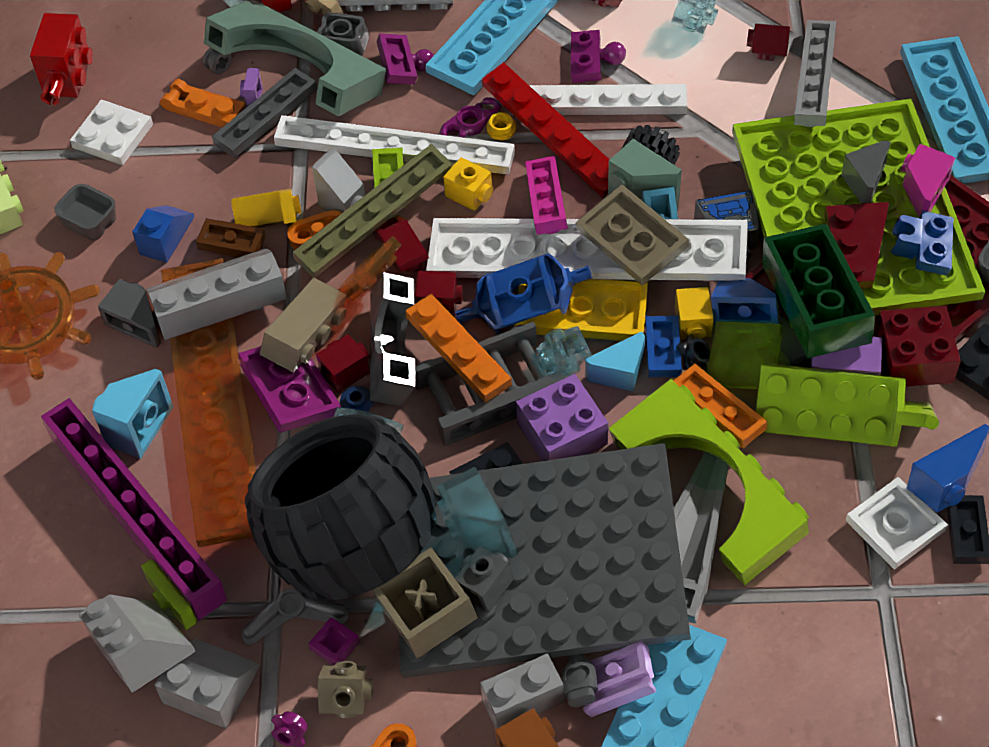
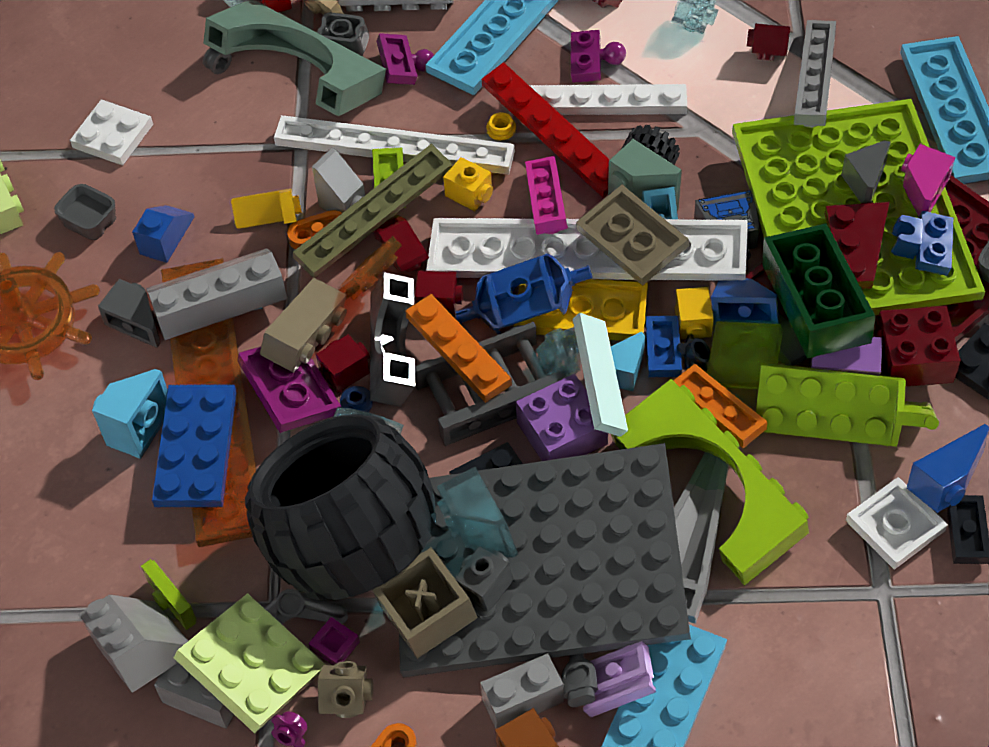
red brick [30,13,93,105] -> none
magenta brick [41,398,228,621] -> none
orange plate [160,79,246,128] -> none
reddish brown plate [196,218,266,257] -> none
dark grey plate [212,68,317,158] -> none
medium lavender plate [240,68,263,107] -> none
magenta piece [439,97,502,138] -> none
none -> blue plate [152,385,236,507]
none -> yellowish green plate [173,593,326,733]
none -> light aqua tile [573,313,628,437]

